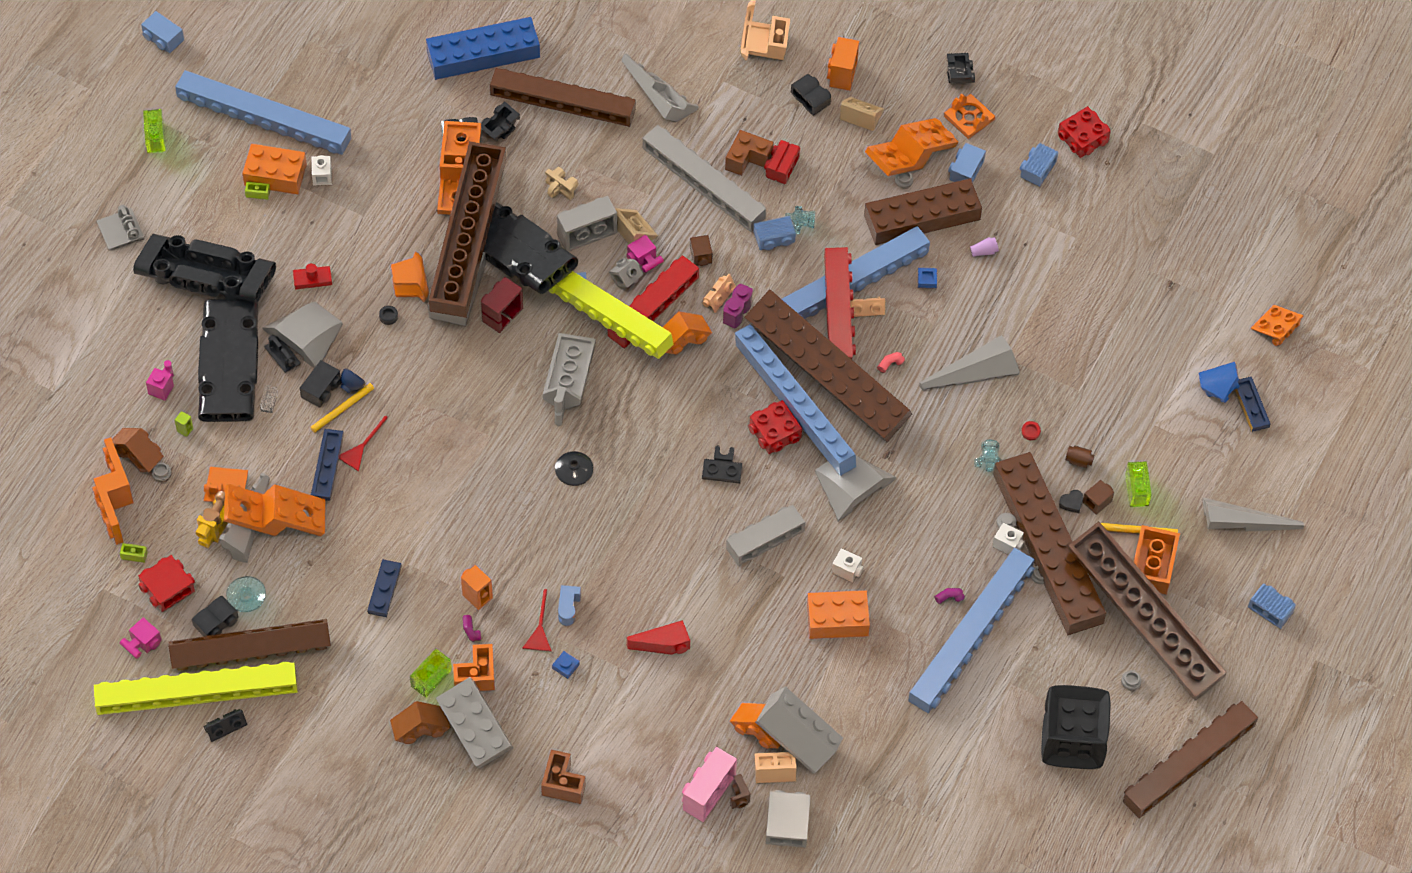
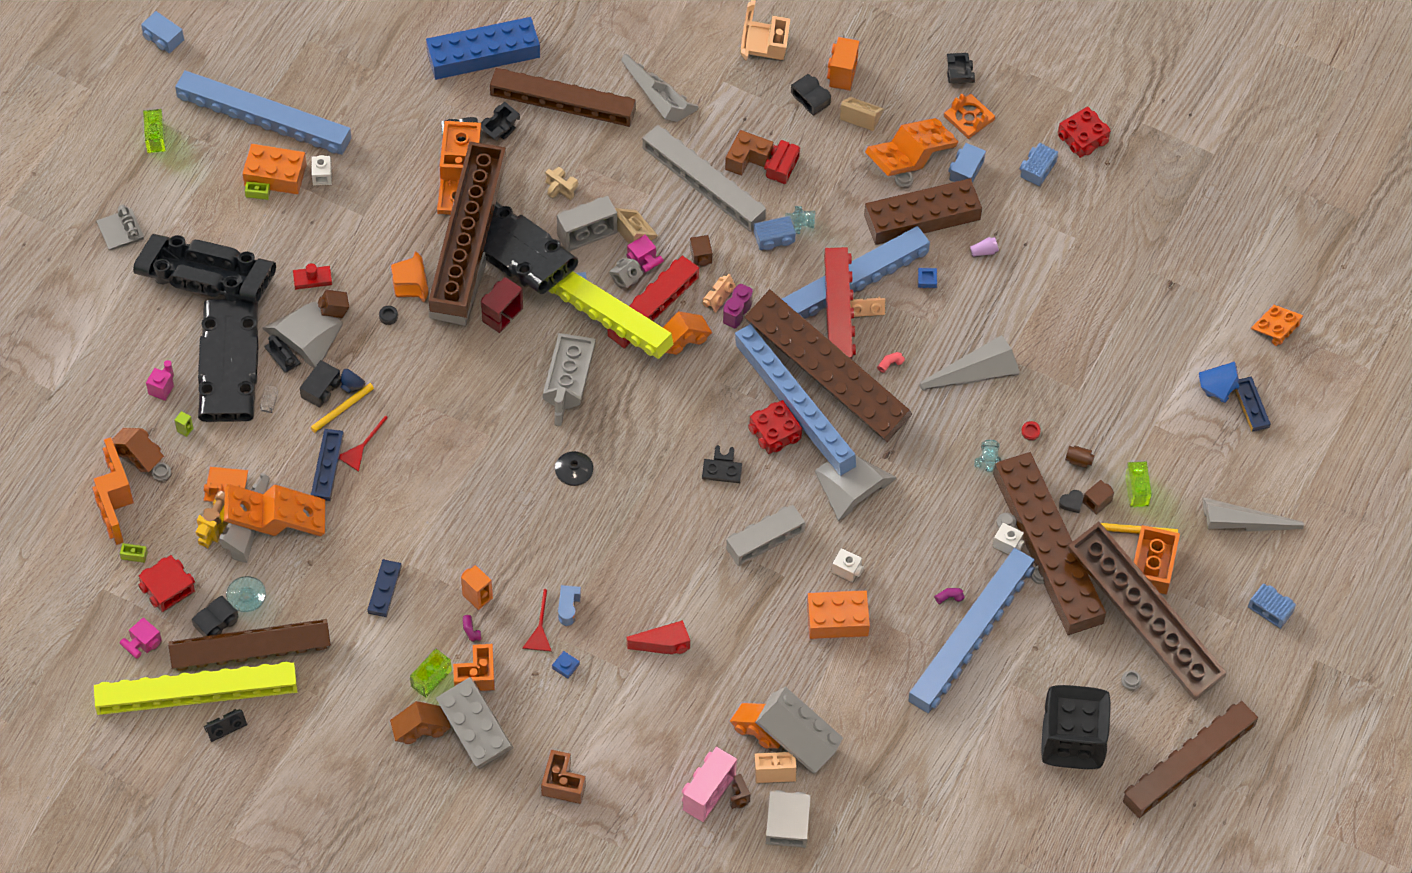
none -> reddish brown brick [318,290,349,318]

